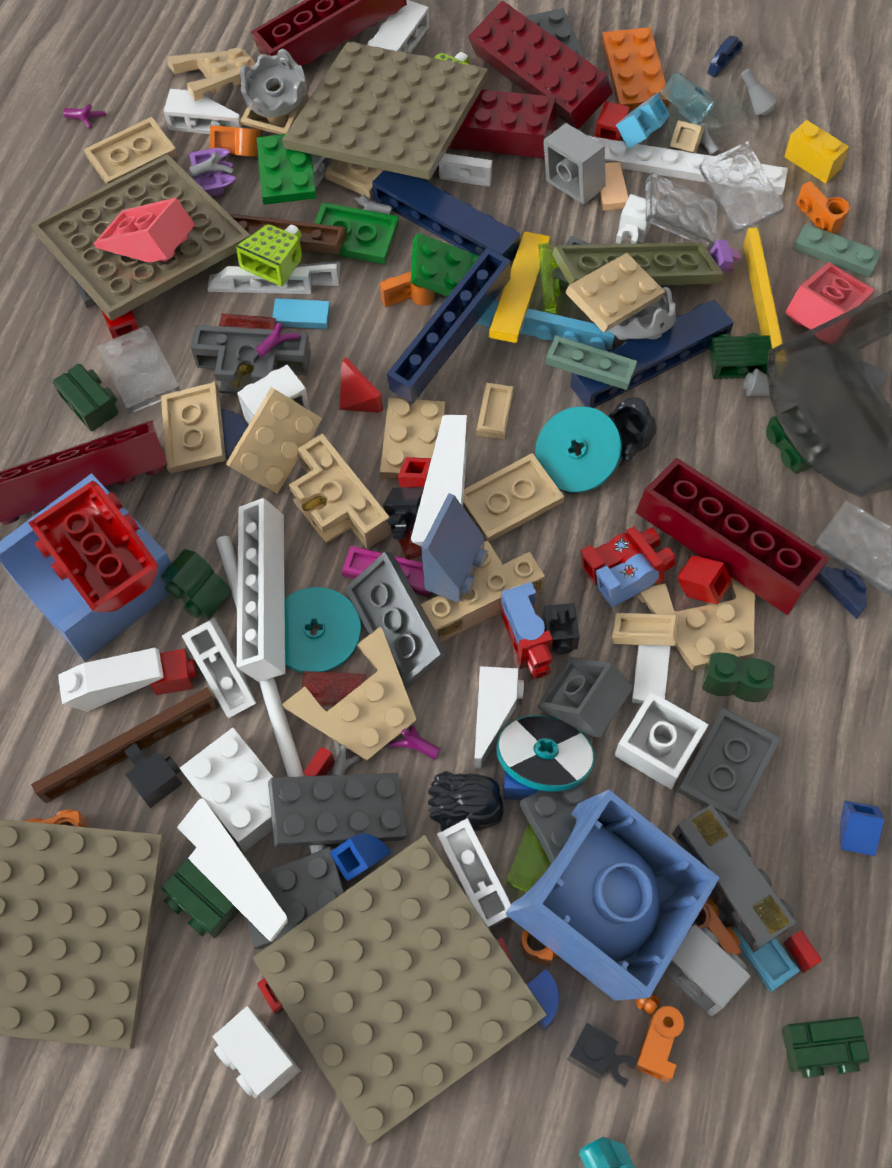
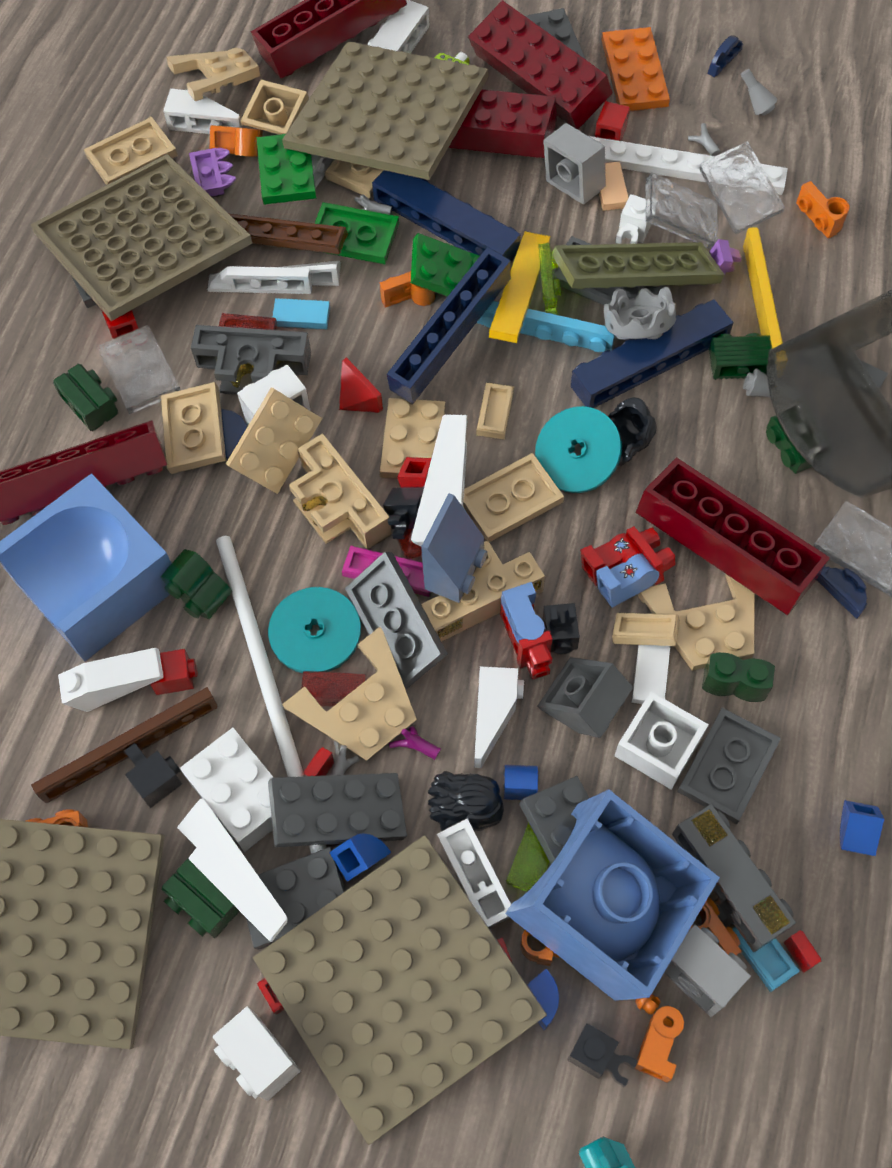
red slope [28,480,159,613] -> none
magenta bar [63,104,106,129] -> none
coral slope [93,197,195,263] -> none
white slope [182,618,257,718] -> none
light grey bar [189,152,233,177] -> none
lime torso [236,225,302,287] -> none
white brick [237,498,285,682] -> none
light grey plate [240,49,307,118] -> none
magenta bar [255,323,300,357] -> none
white plate [439,153,492,187] -> none
piece [497,715,594,791] -> none
sand green plate [545,335,638,390] -> none
tan plate [565,253,665,333] -> none
medium azure slope [616,93,670,149] -> none
clear light blue brick [660,70,716,125] -> none
tan plate [670,120,705,153] -> none
red brick [677,555,732,605] -> none
dark green brick [782,1016,870,1078] -> none
yellow brick [784,120,849,184] -> none
coral slope [784,262,875,343] -> none
sand green plate [793,224,882,278] -> none

